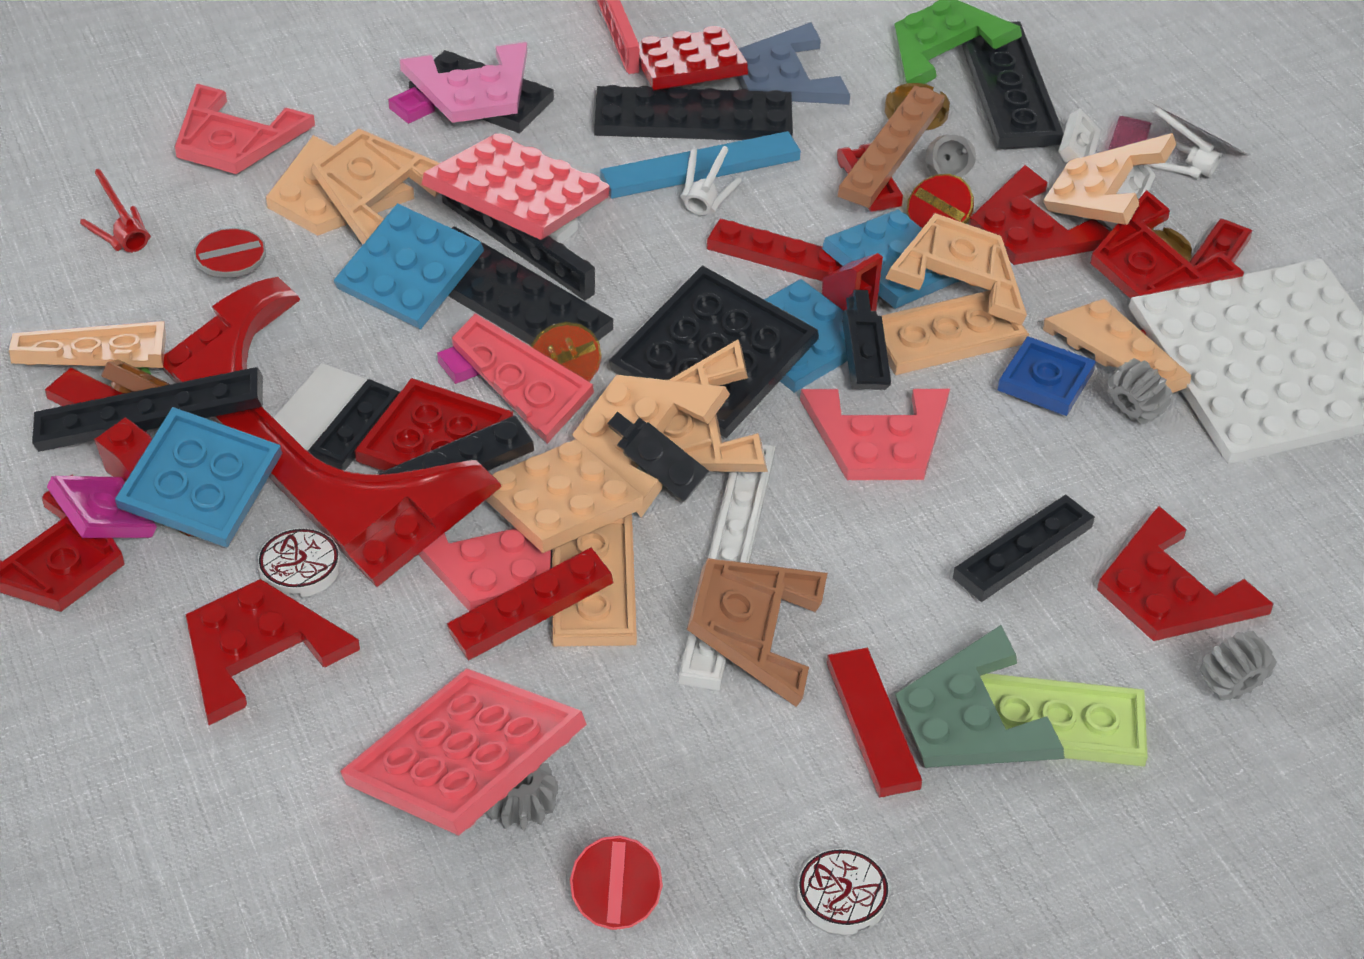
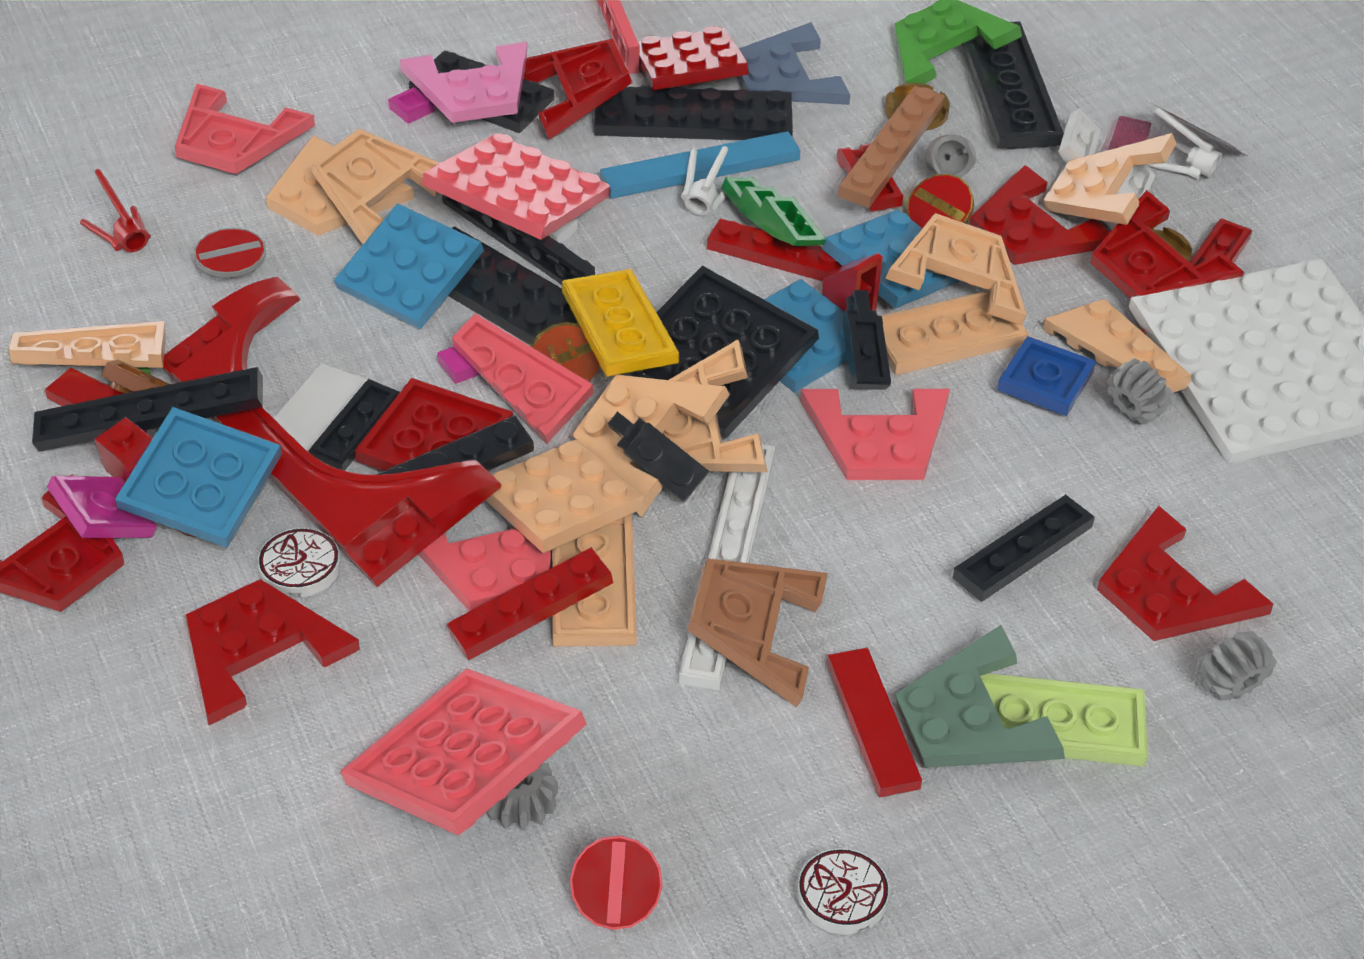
none -> red wing [524,38,633,140]
none -> yellow tile [562,269,679,377]
none -> green slope [721,177,826,246]

